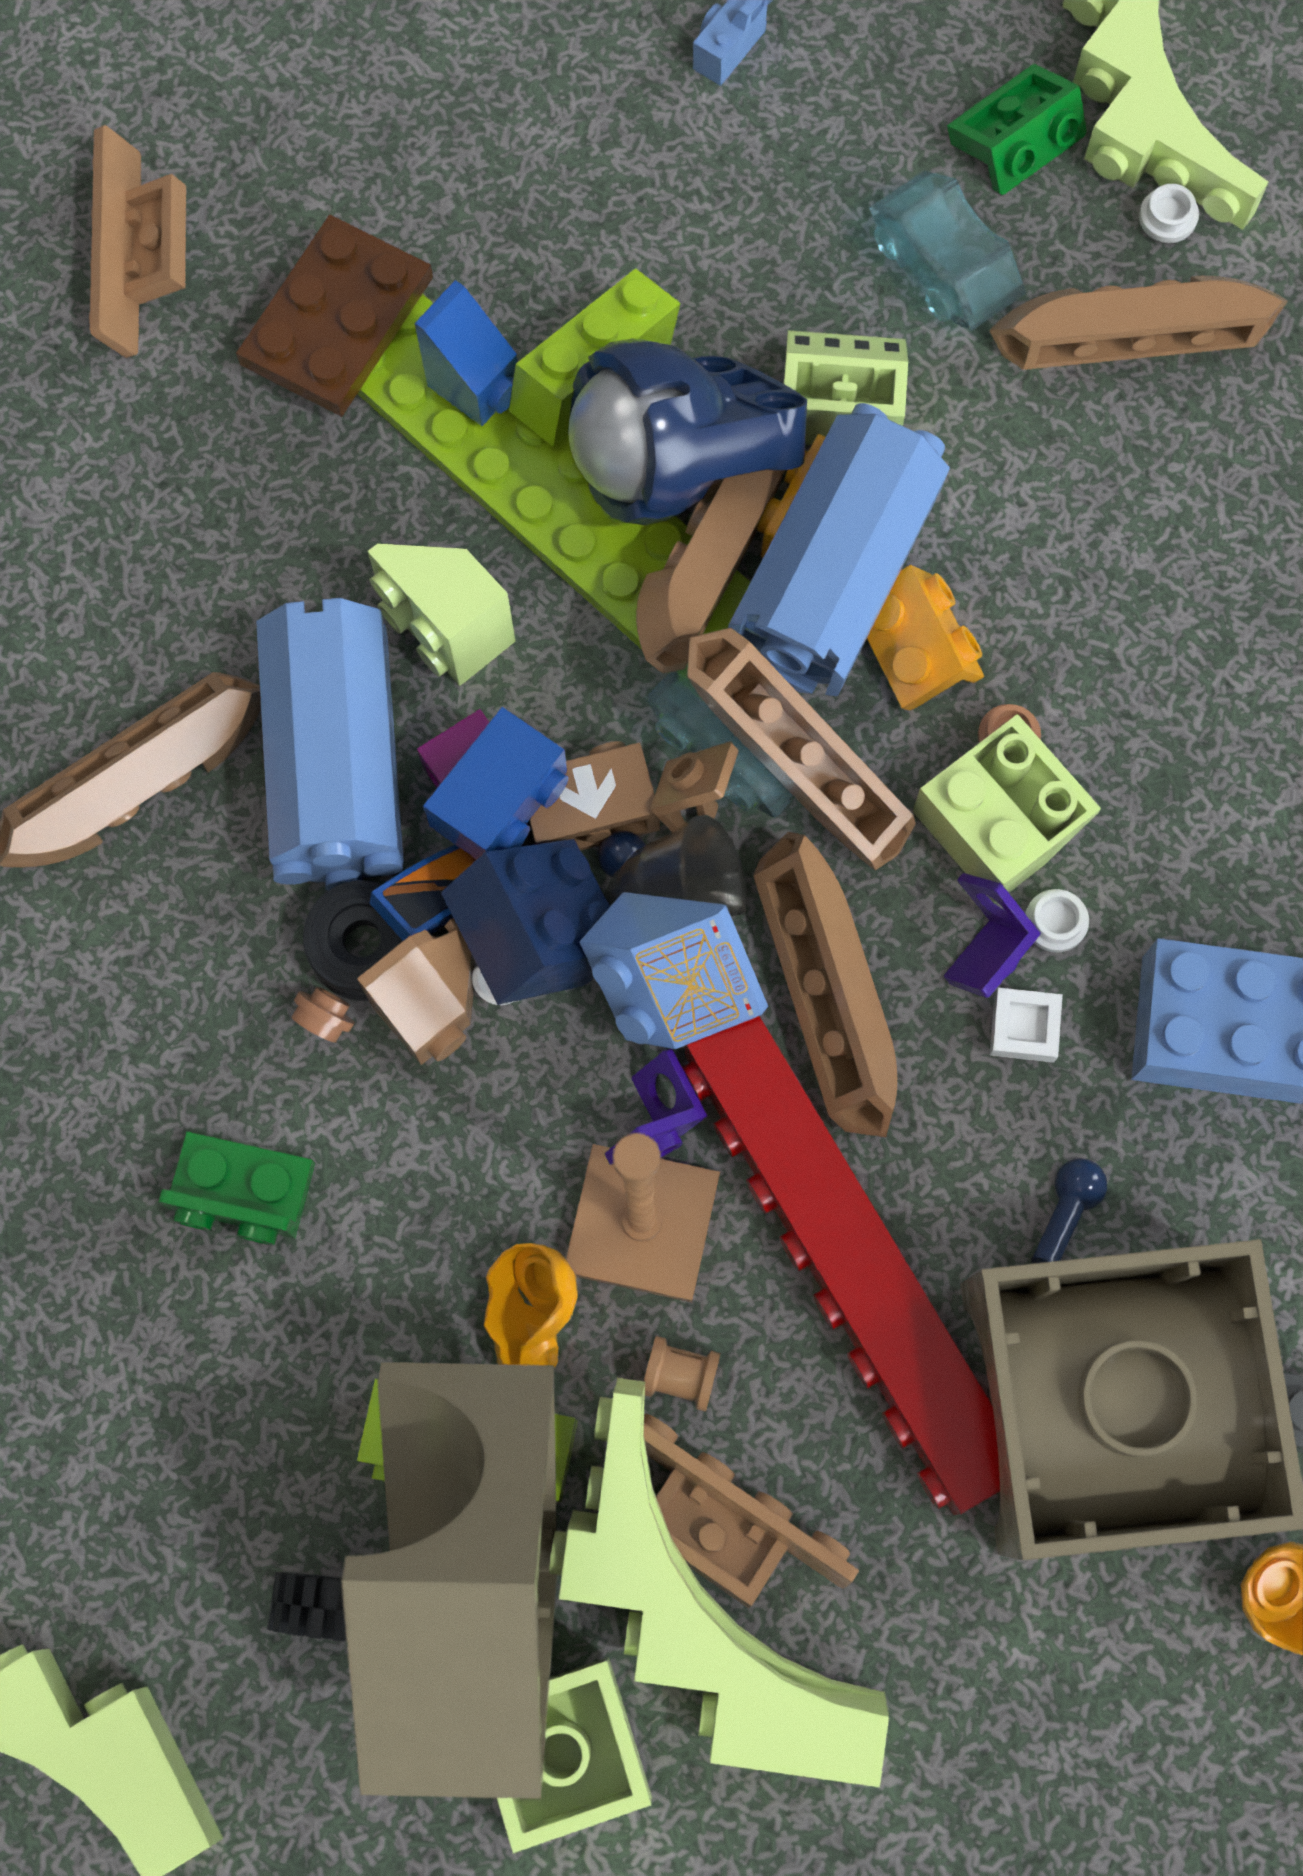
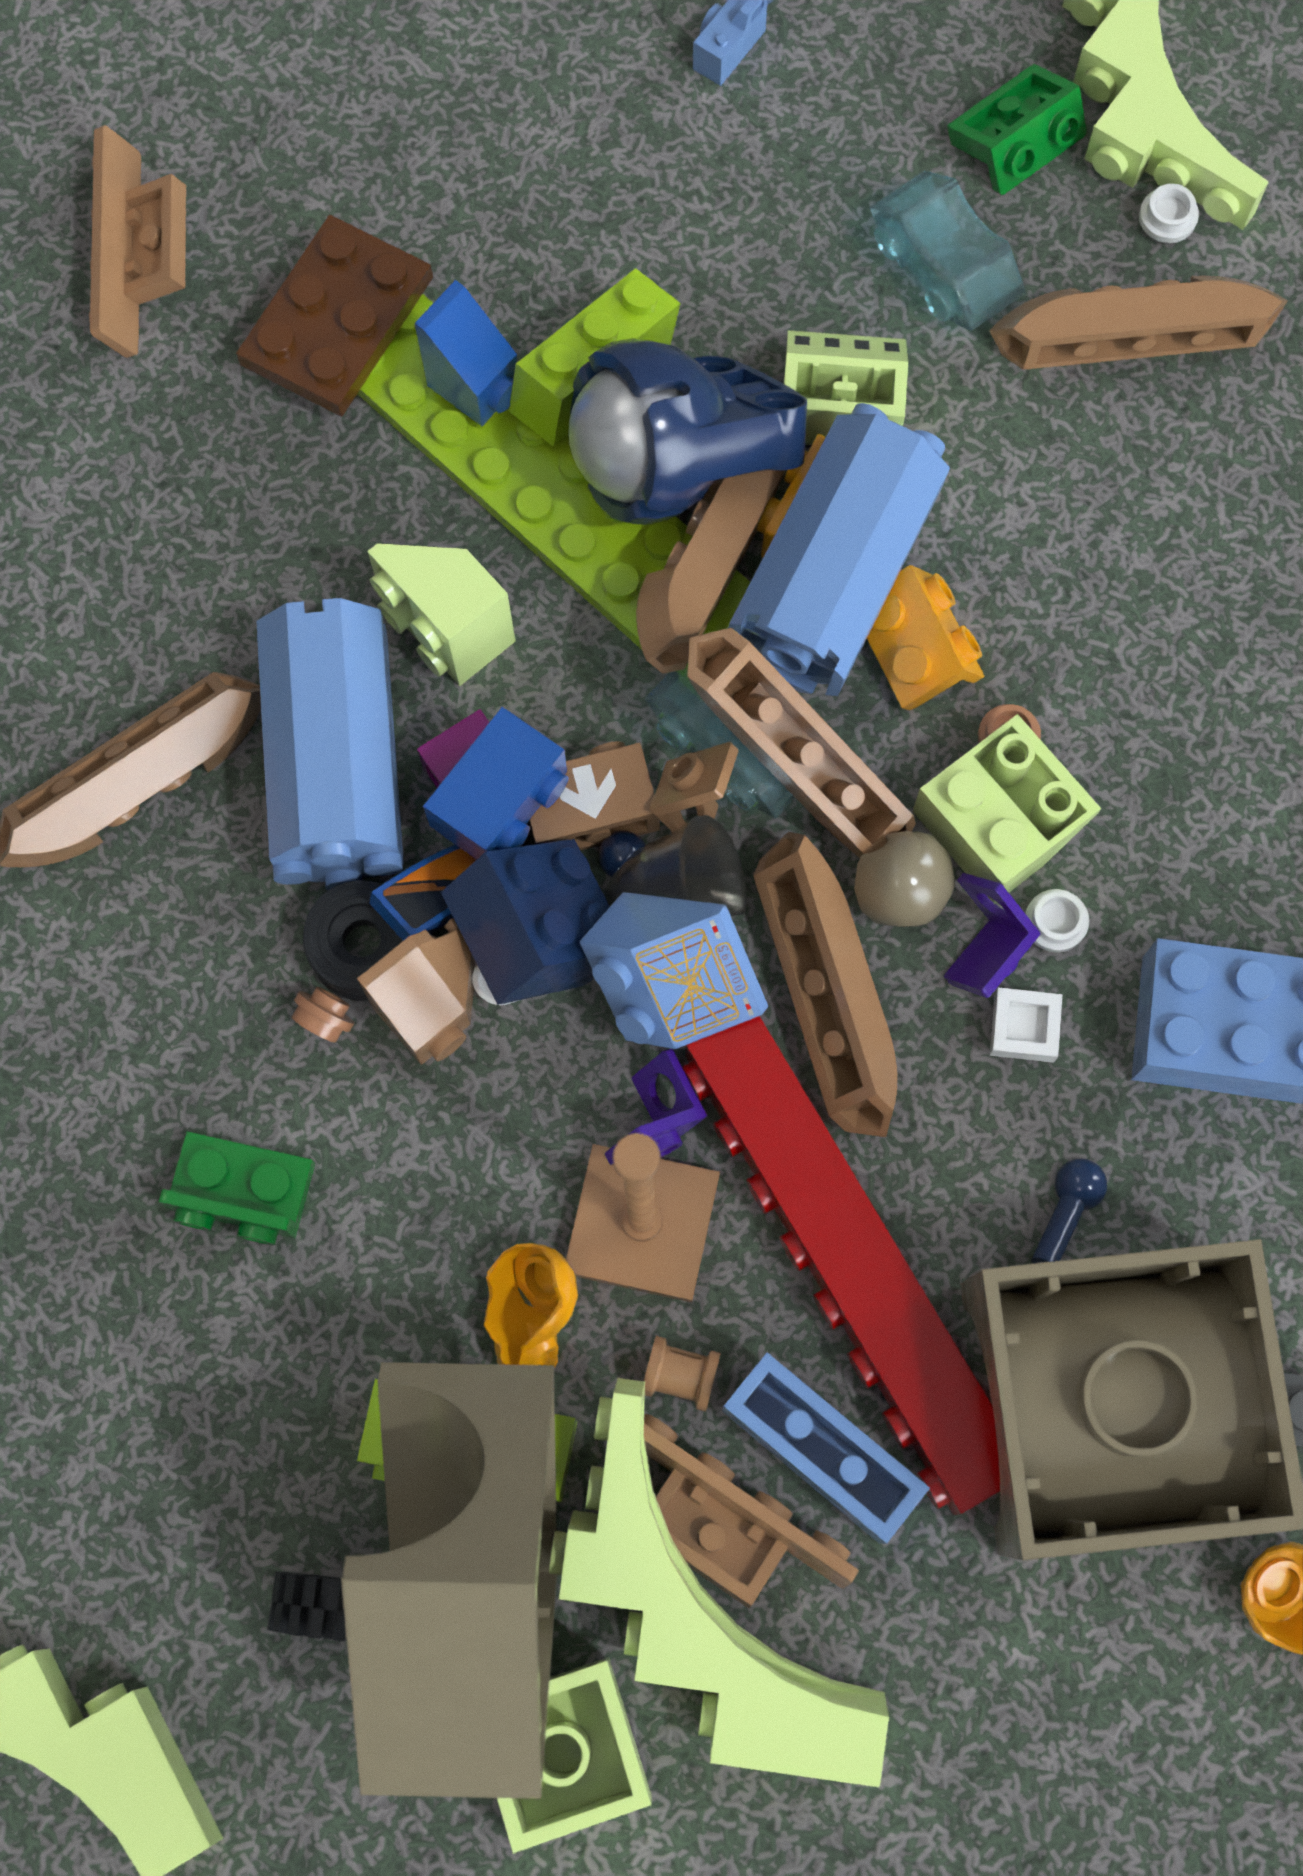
none -> medium blue brick [722,1353,930,1544]
none -> dark tan hair [854,831,955,927]

